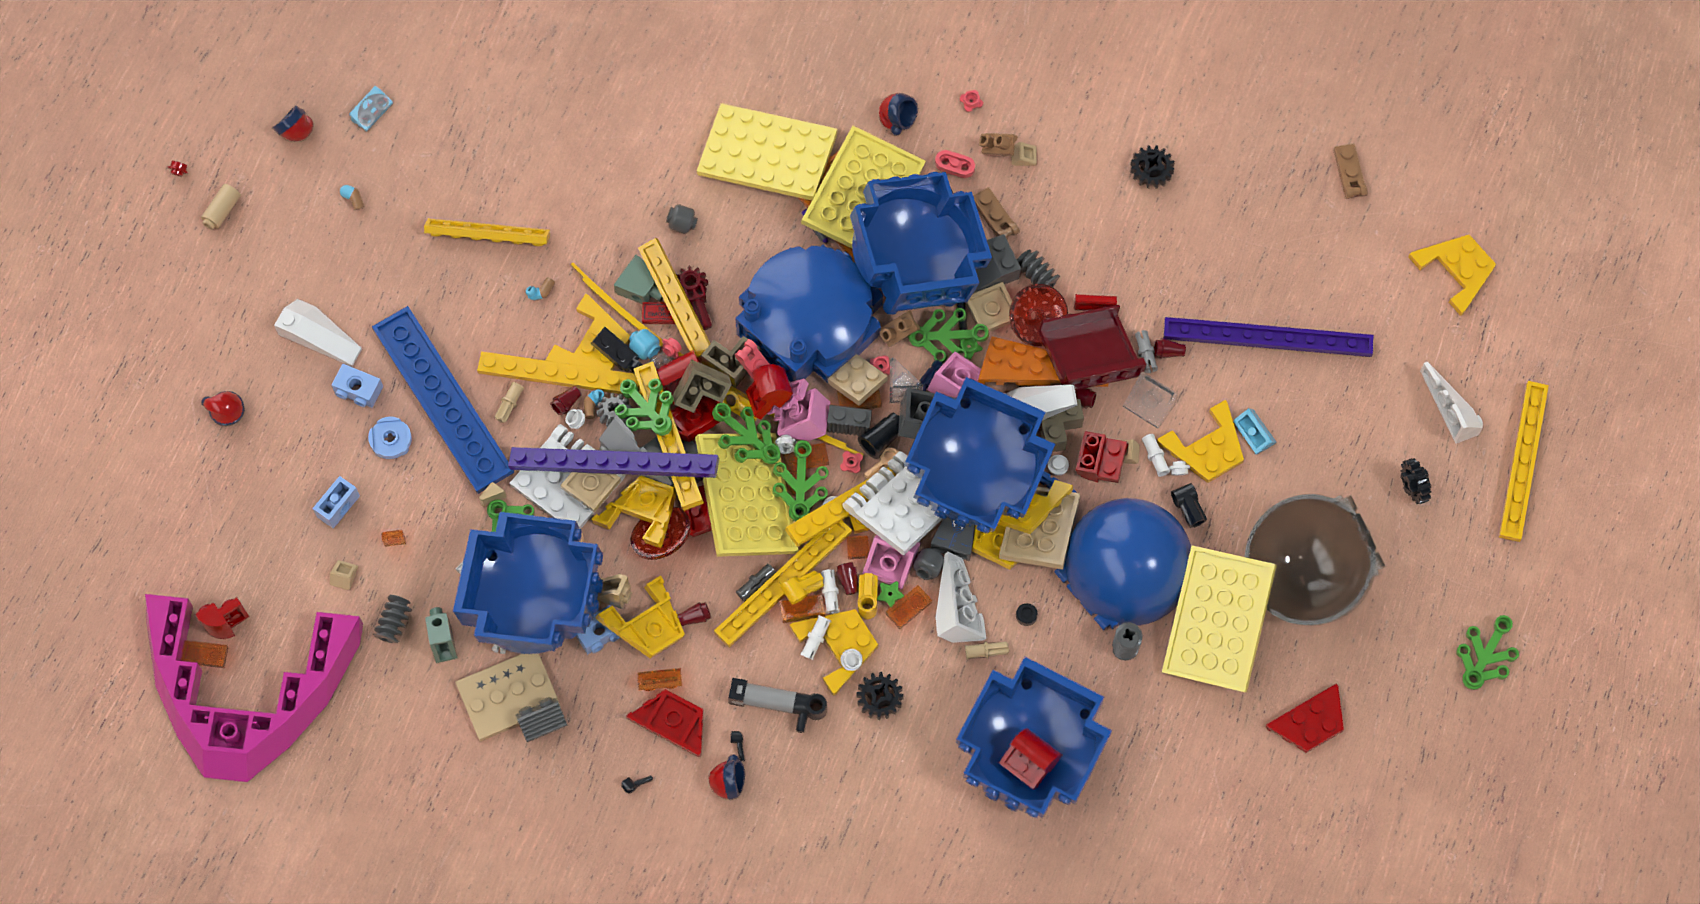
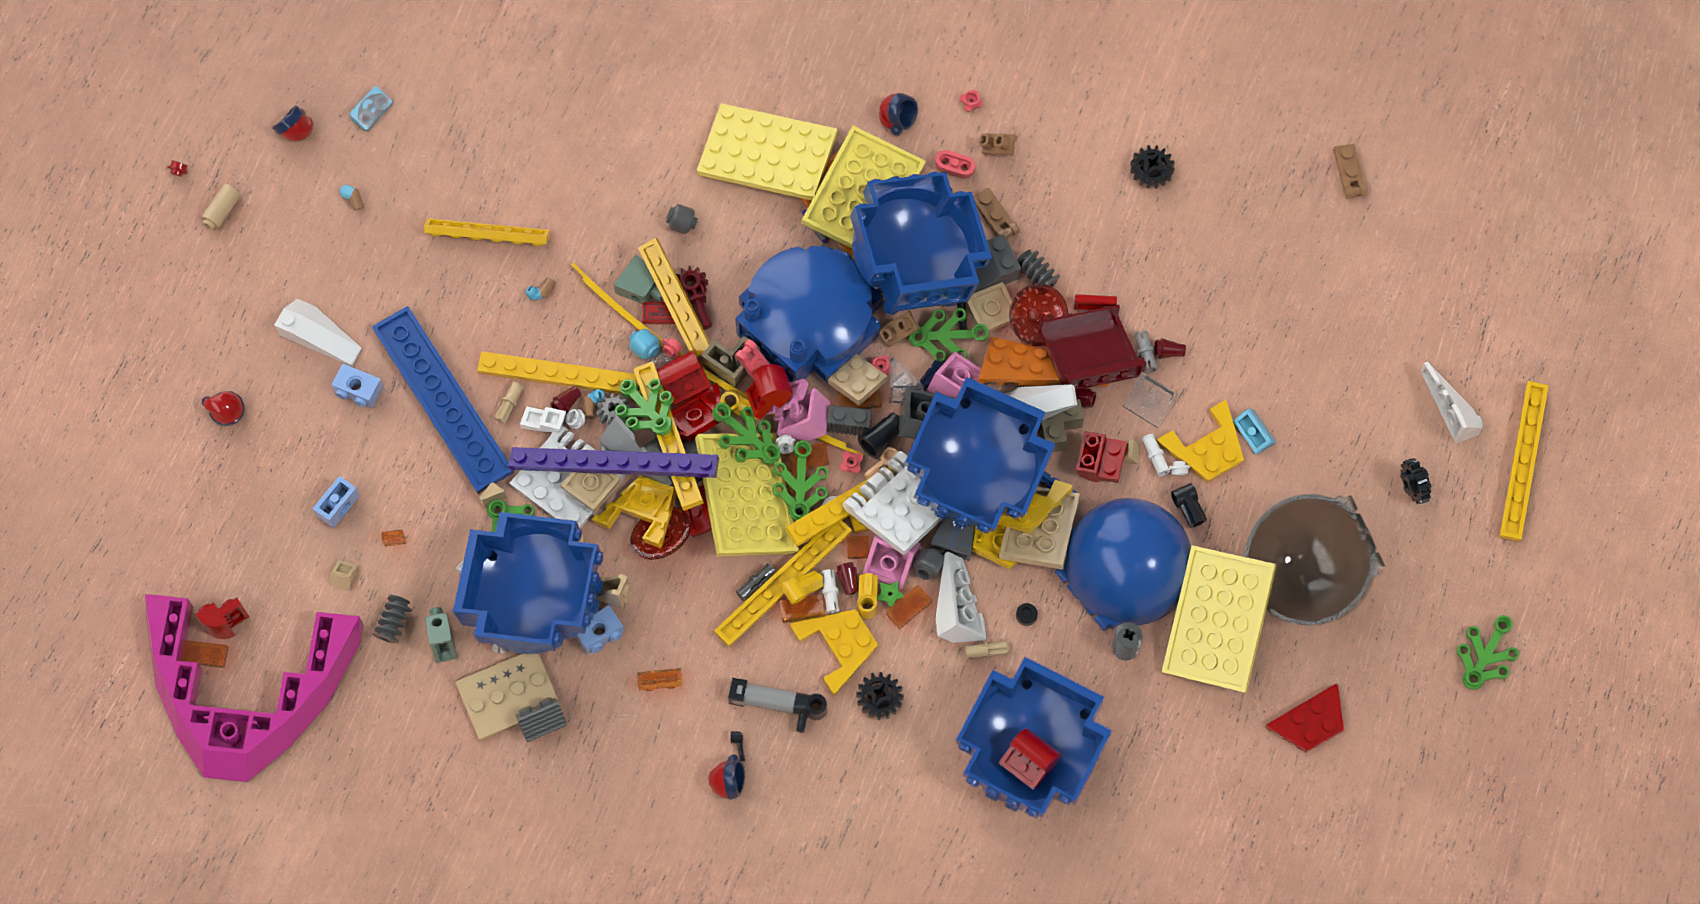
light blue plate [368,417,412,459] -> none
yellow wing [546,293,630,370] -> none
black hinge [591,327,643,374] -> none
yellow wing [596,575,685,659] -> none
black hand [621,775,653,794] -> none
red wing [626,689,704,758] -> none
dark tan brick [673,359,731,413] -> none
dark red cone [678,602,711,626] -> none
white pin [801,615,831,660] -> none
white plate [841,649,862,671] -> none
bright green plate [959,338,983,360] -> none
tan slope [1011,142,1037,166] -> none
white plate [1048,455,1069,476] -> none
dark purple plate [1163,317,1374,357] -> none
yellow wing [1408,234,1496,316] -> none
none -> white slope [520,407,566,432]

